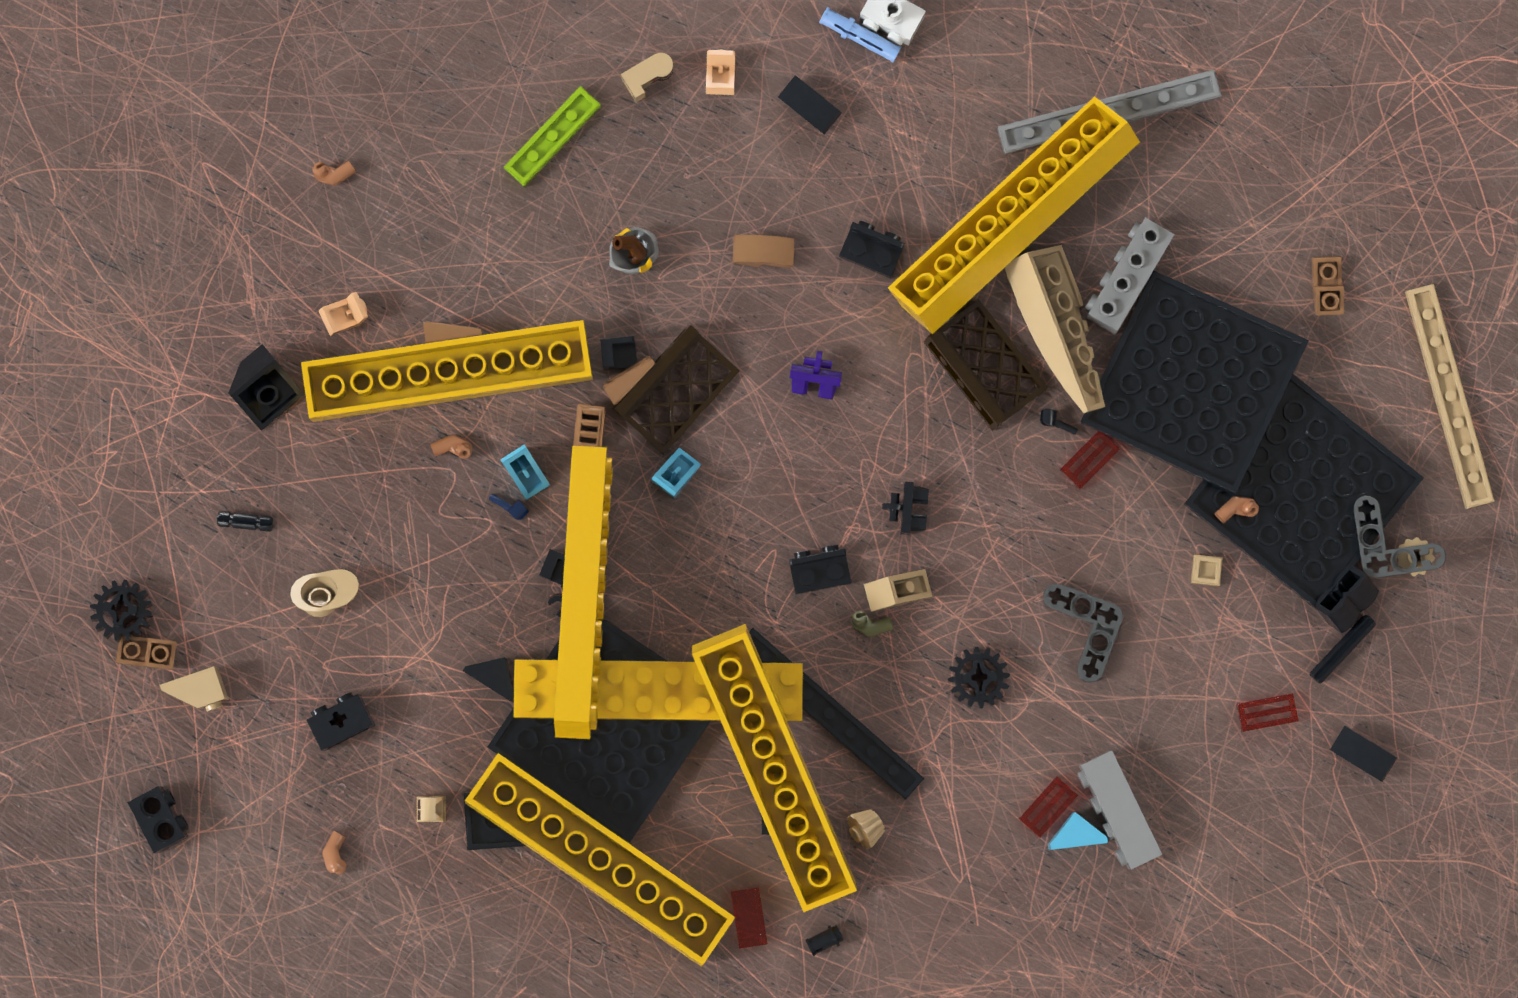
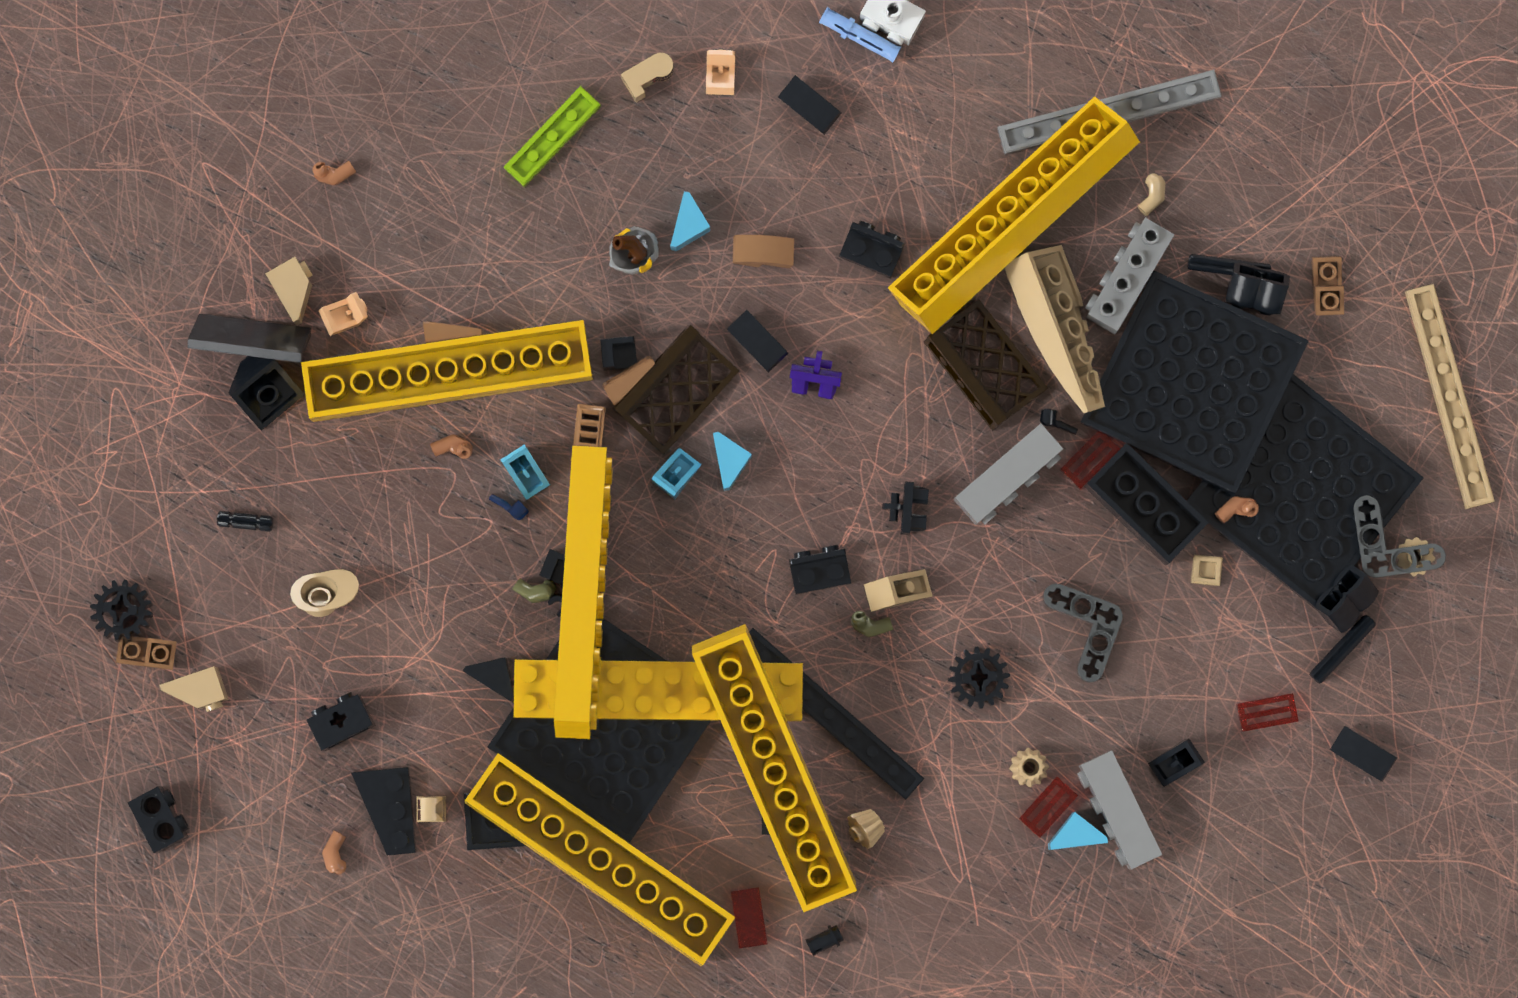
none -> black tile [187,313,311,363]
none -> tan slope [265,257,313,326]
none -> black wing [351,767,417,856]
none -> olive arm [512,578,557,603]
none -> medium azure slope [670,191,710,251]
none -> medium azure slope [713,432,752,491]
none -> black slope [727,310,789,373]
none -> light grey brick [954,423,1063,525]
none -> tan piece [1009,748,1049,787]
none -> black brick [1084,443,1209,566]
none -> tan arm [1137,173,1165,216]
none -> black slope [1148,738,1205,787]
none -> black axle [1187,254,1271,275]
none -> black brick [1225,263,1290,316]

